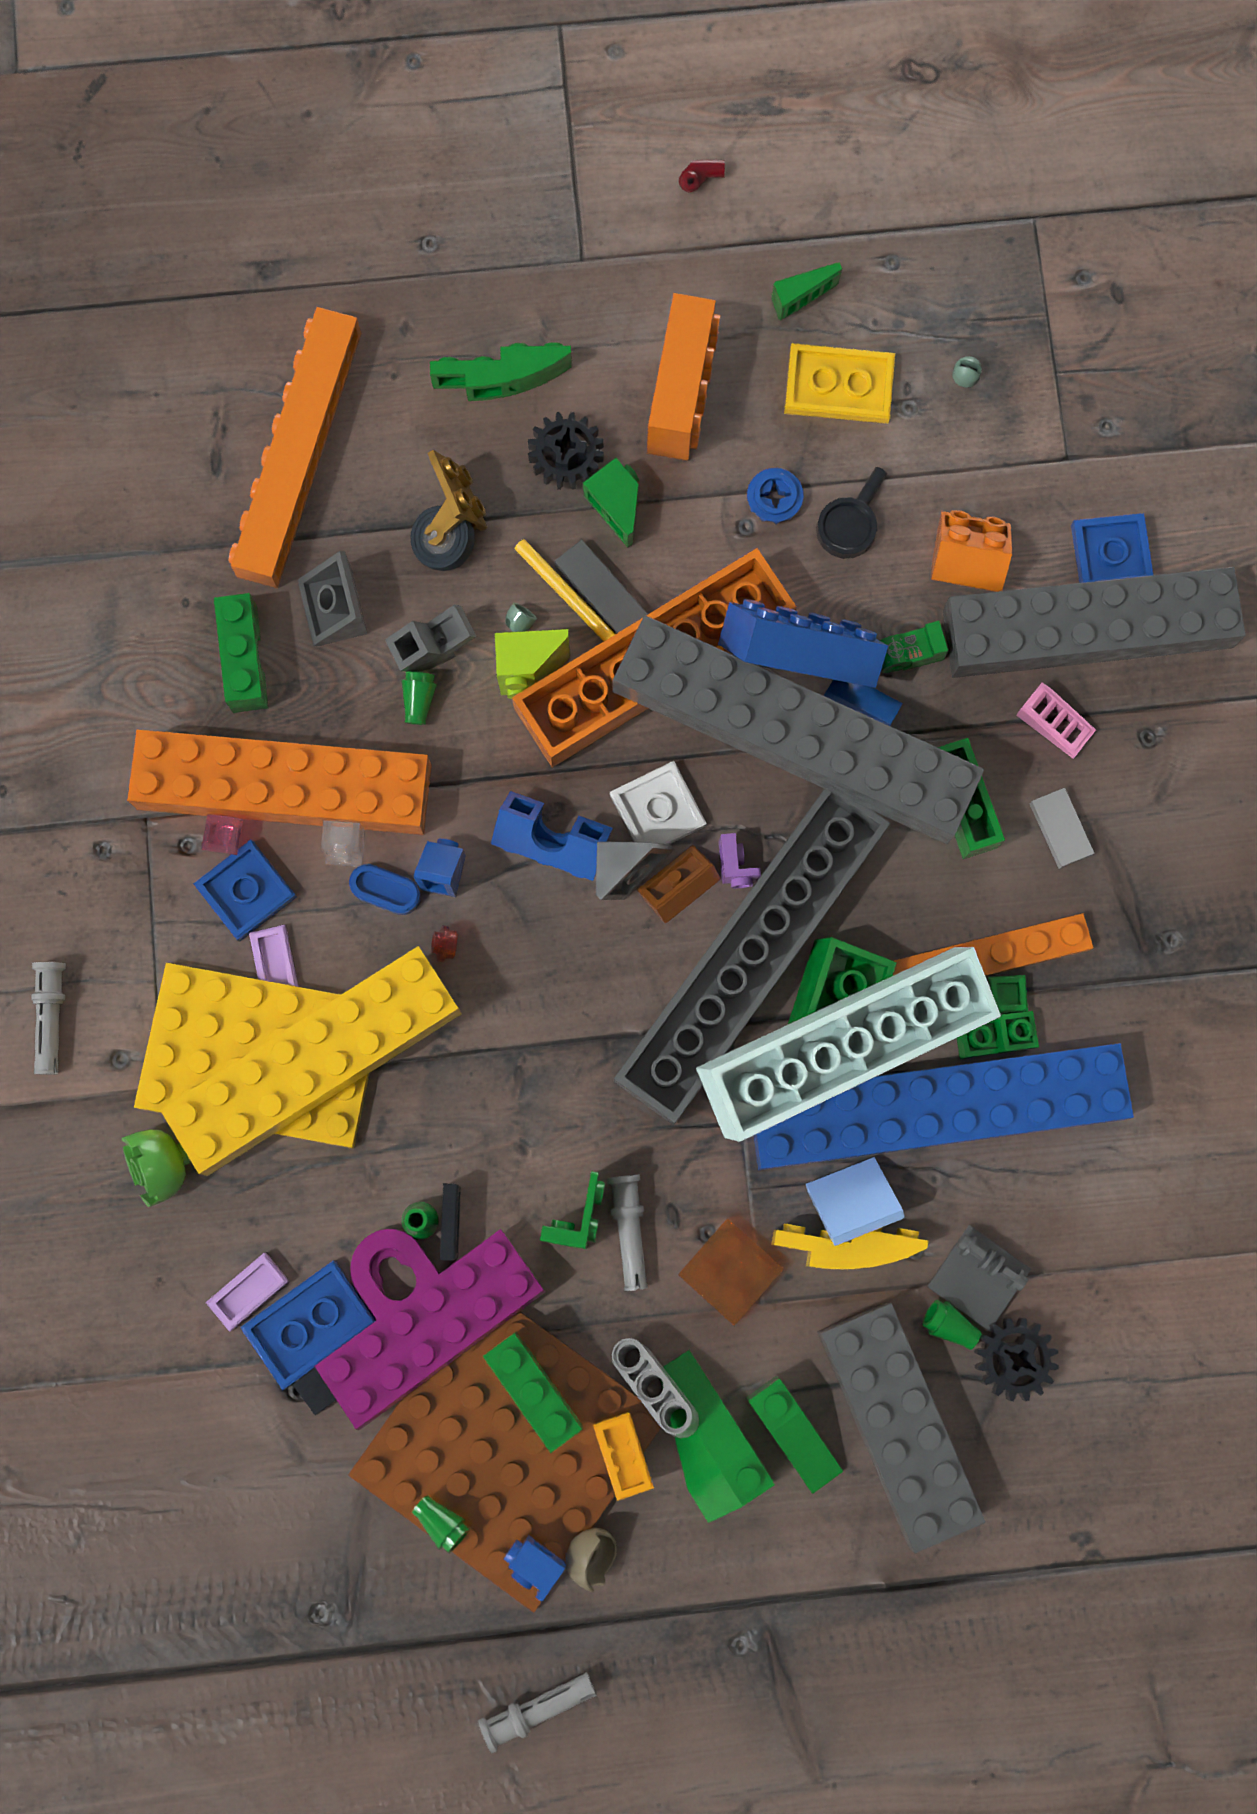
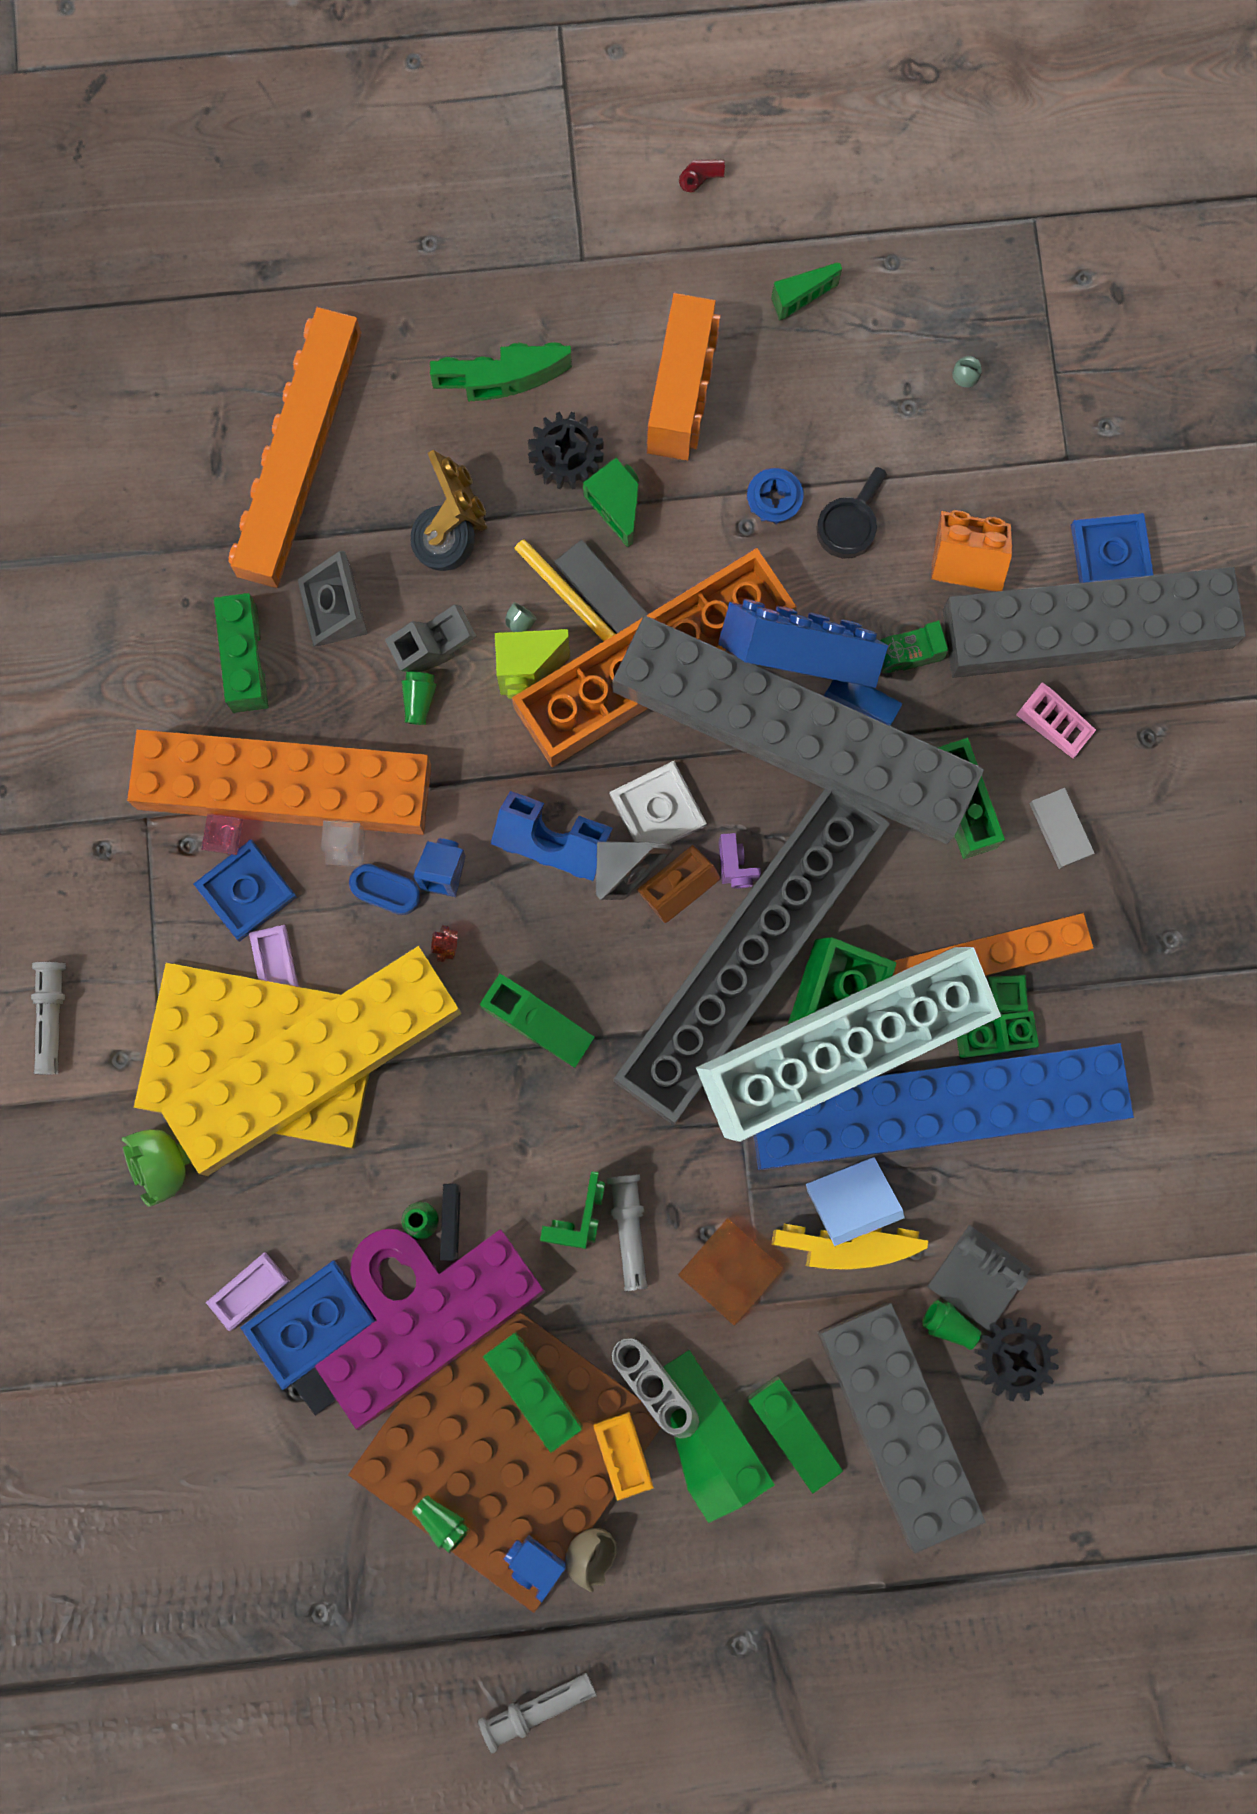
yellow tile [784,343,895,424] -> none
none -> green slope [479,973,595,1068]

